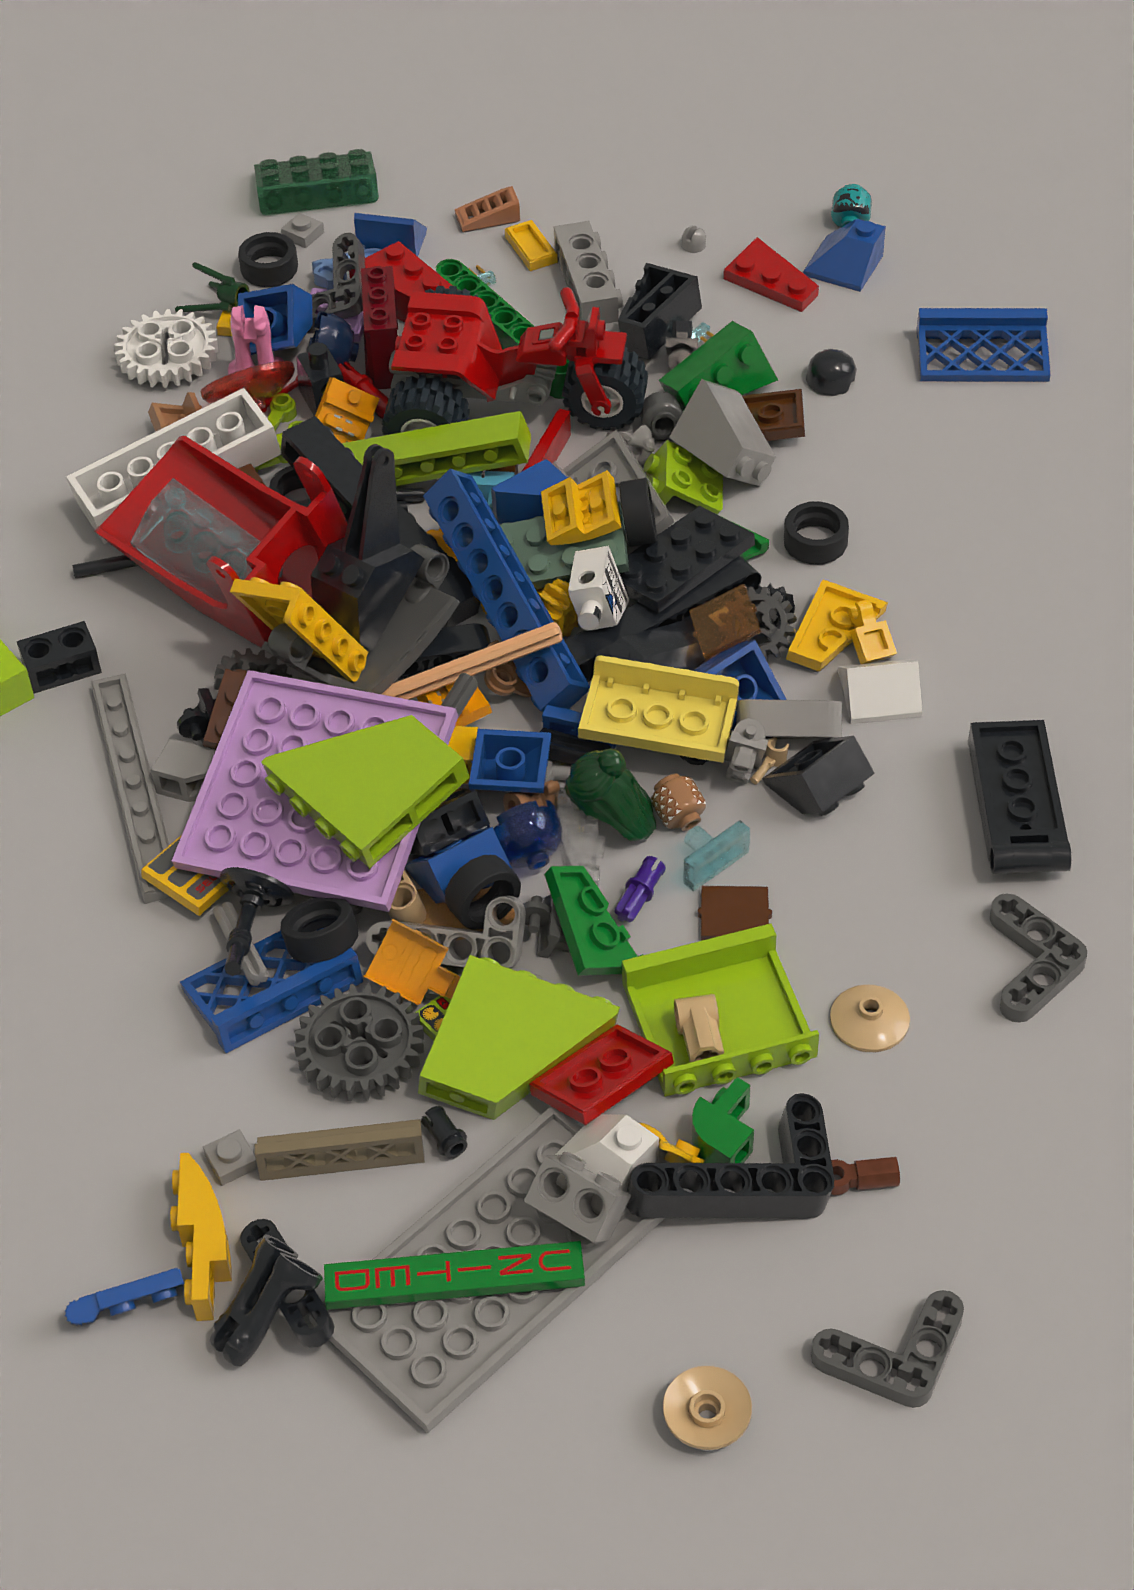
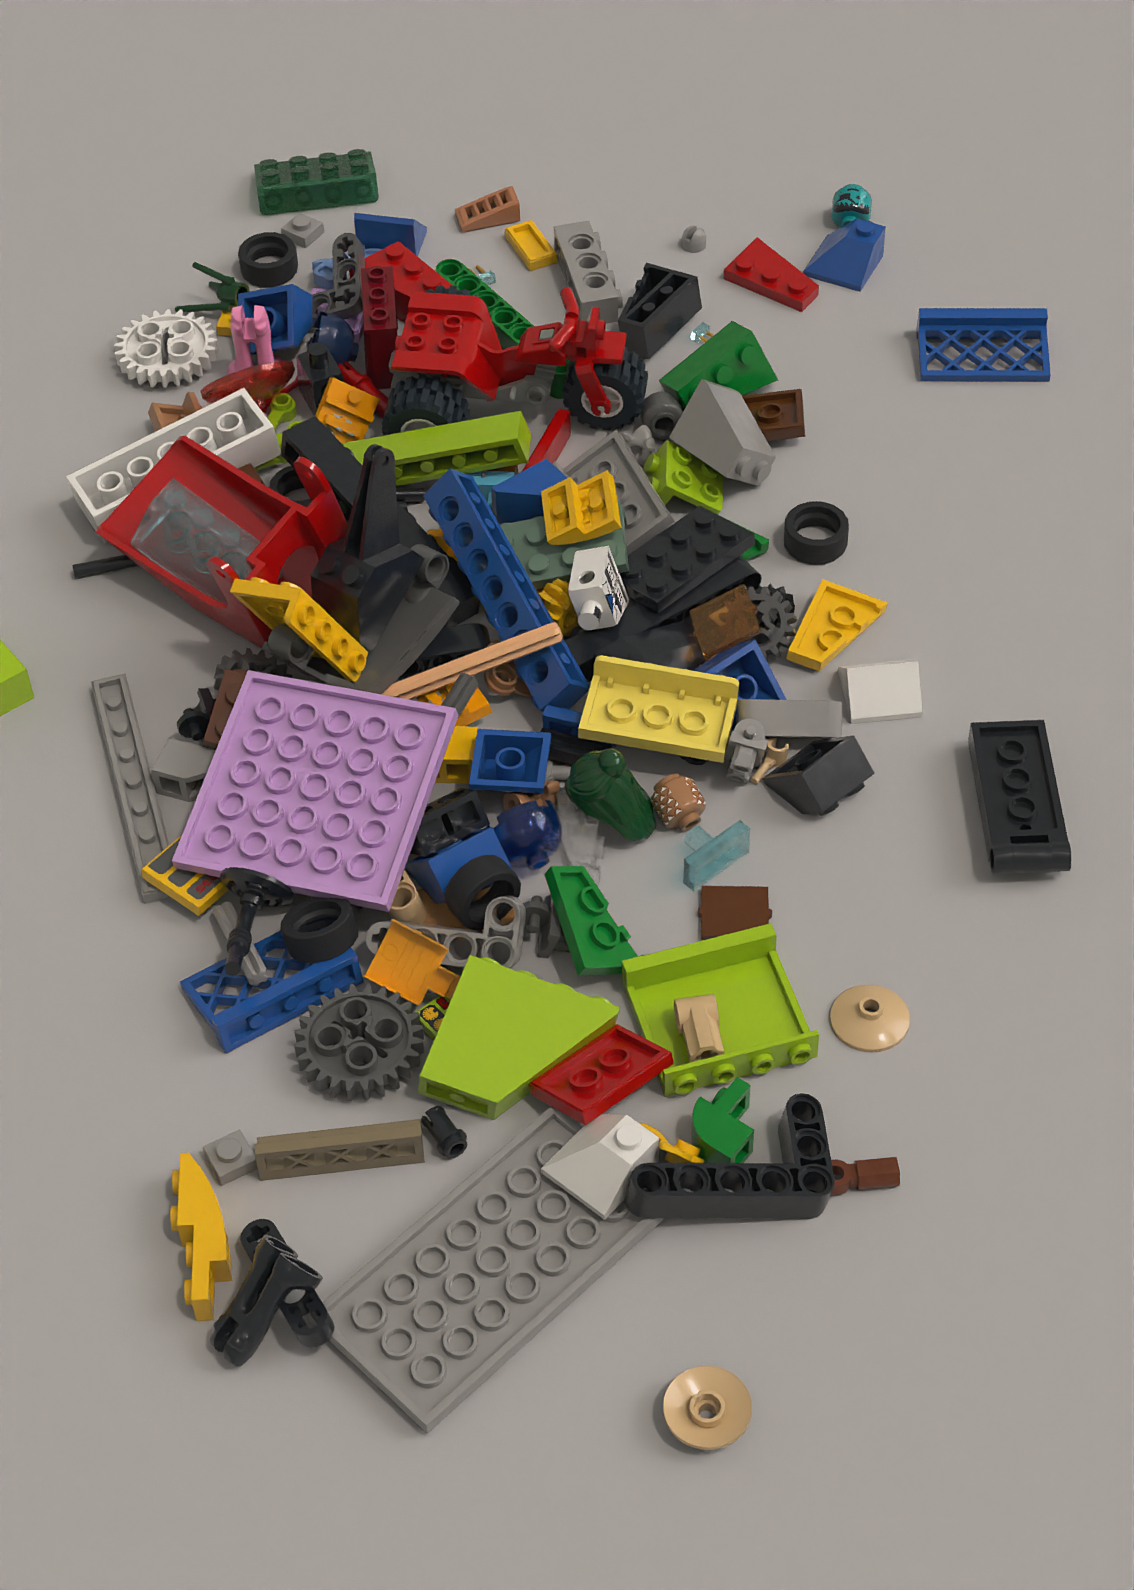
black brick [16,621,102,694] -> none
blue hinge [64,1268,184,1326] -> none
lime slope [261,715,470,869] -> none
green tile [324,1241,585,1310] -> none
light grey brick [524,1152,631,1243] -> none
dark purple axle [614,856,666,922] -> none
black tyre [619,478,657,547] -> none
black hips [665,321,699,370] -> none
black hair [806,349,857,395] -> none
dark grey beam [811,1290,964,1408] -> none
yellow plate [848,599,897,664] -> none
dark grey beam [989,893,1087,1023] -> none

